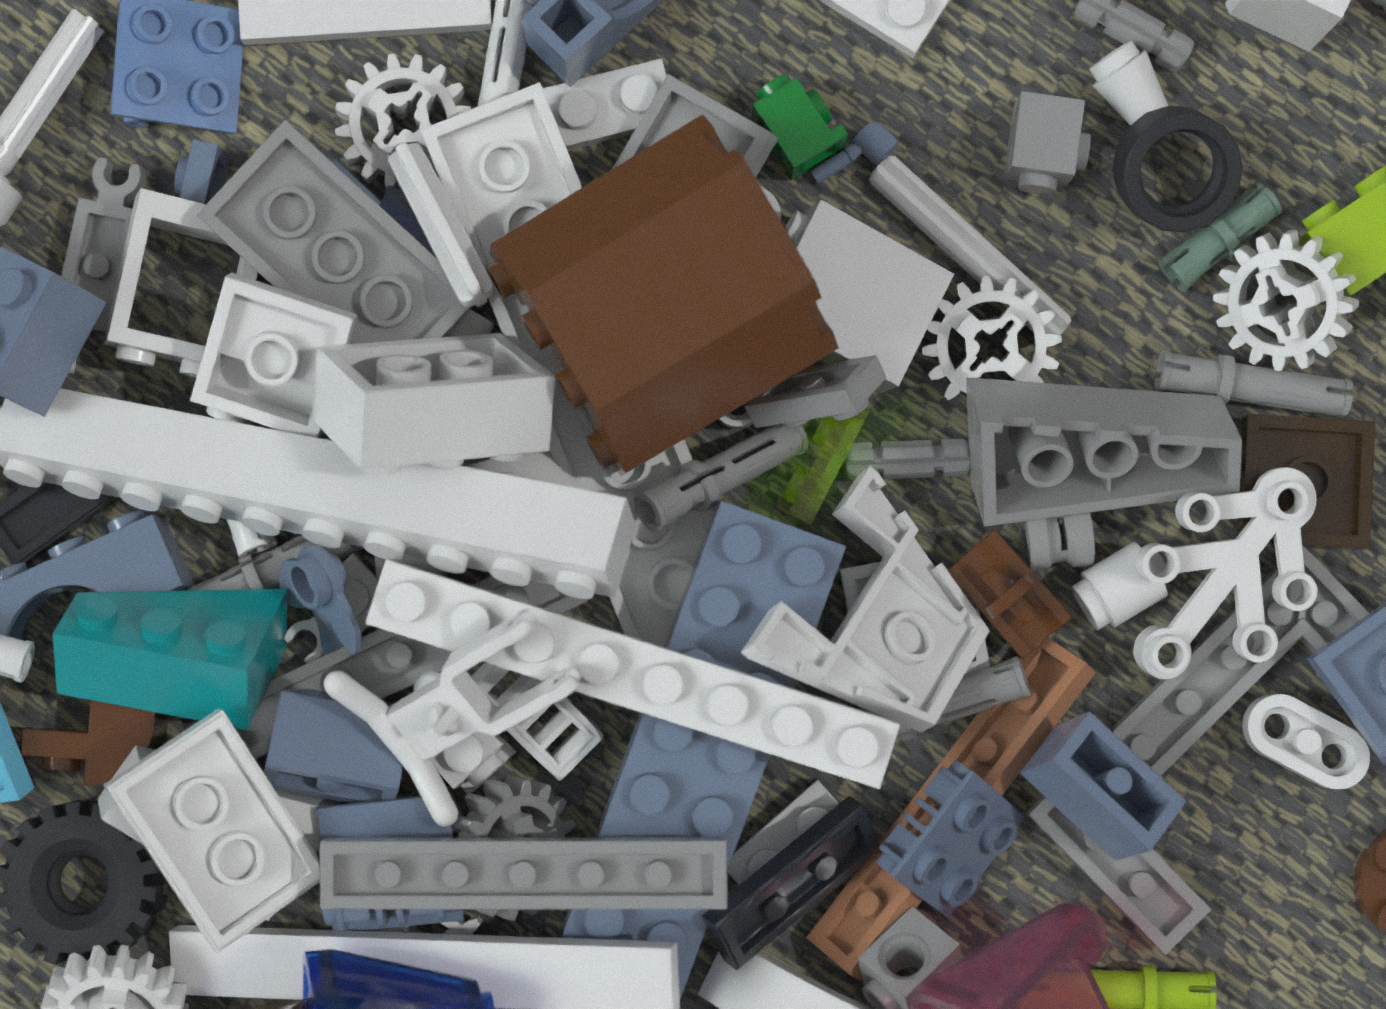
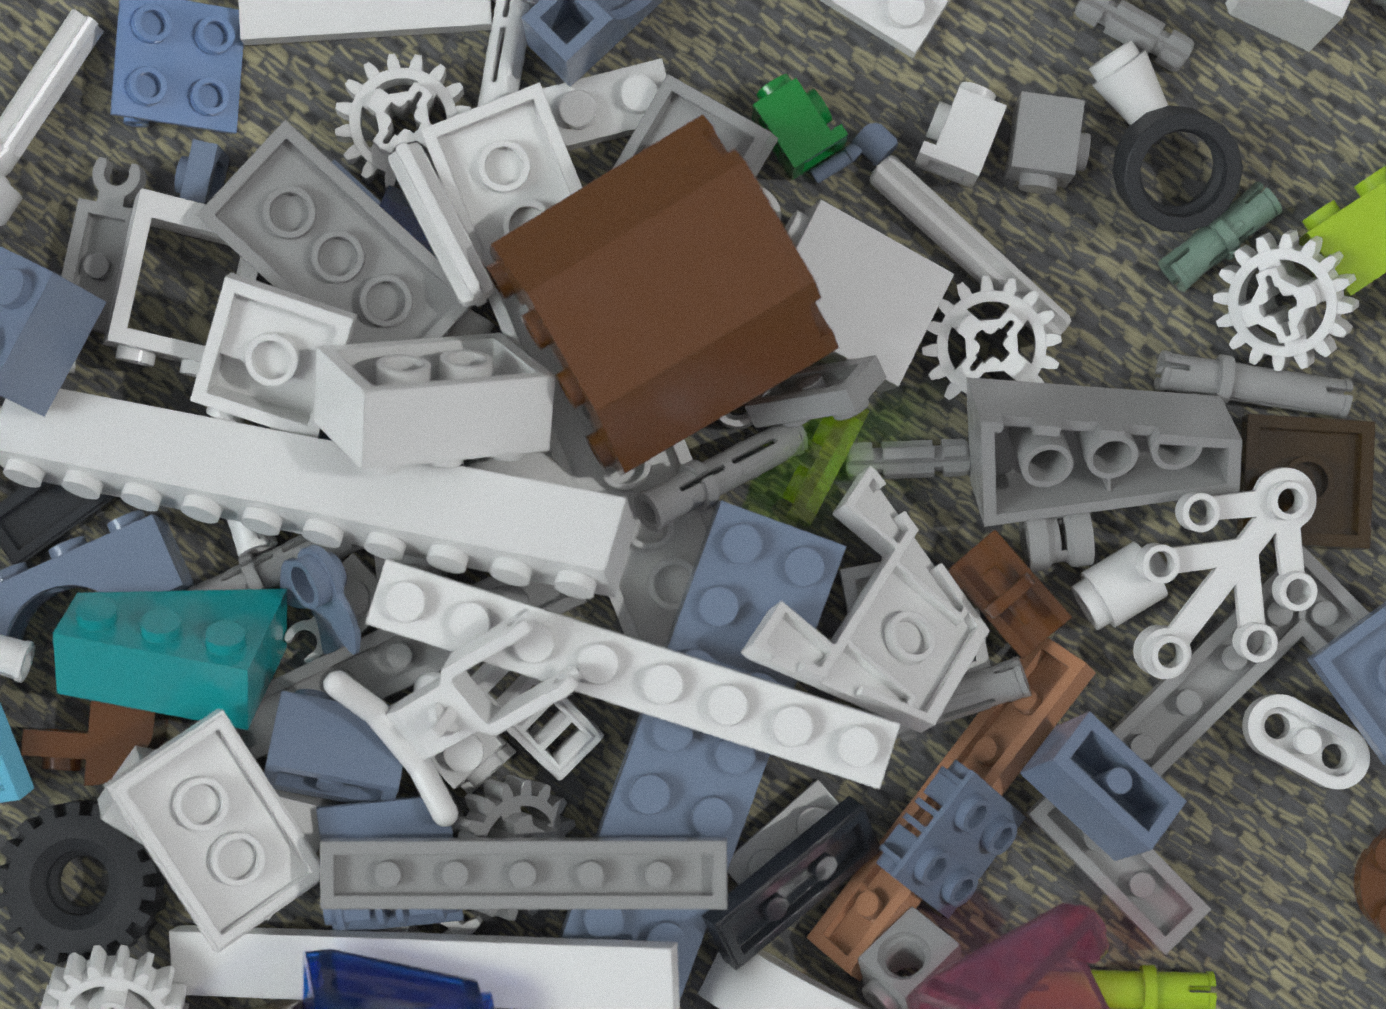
none -> white brick [914,82,1007,188]

